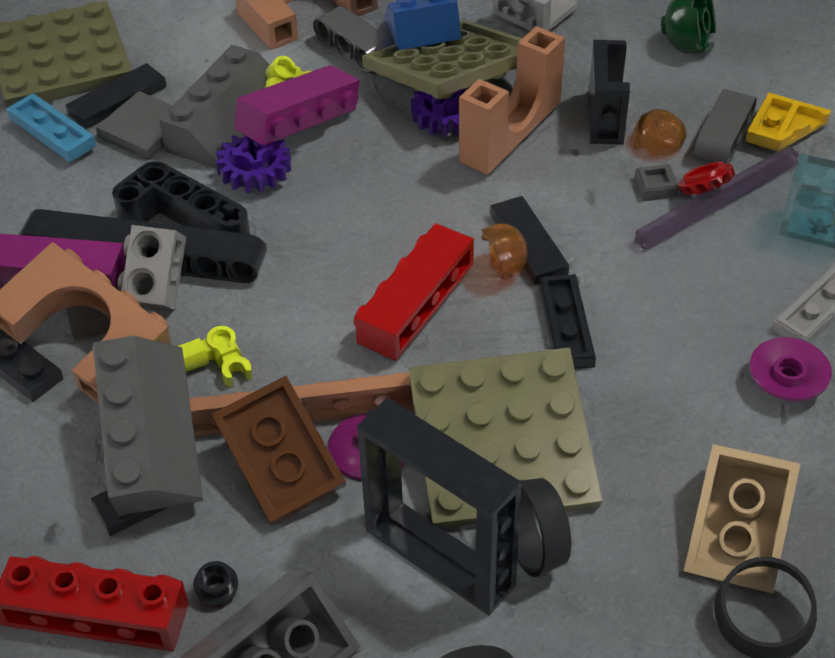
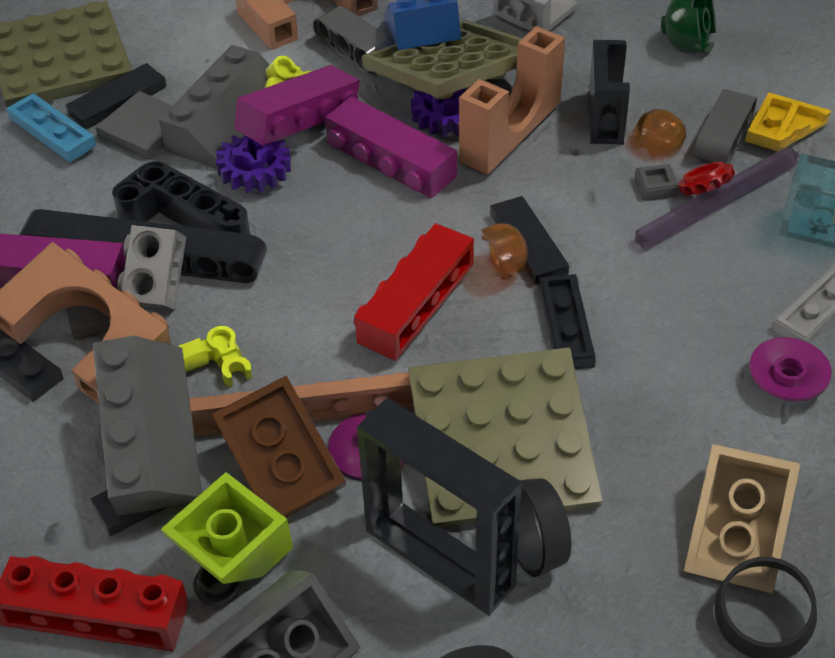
none -> lime slope [161,472,293,584]
none -> magenta brick [325,96,457,199]

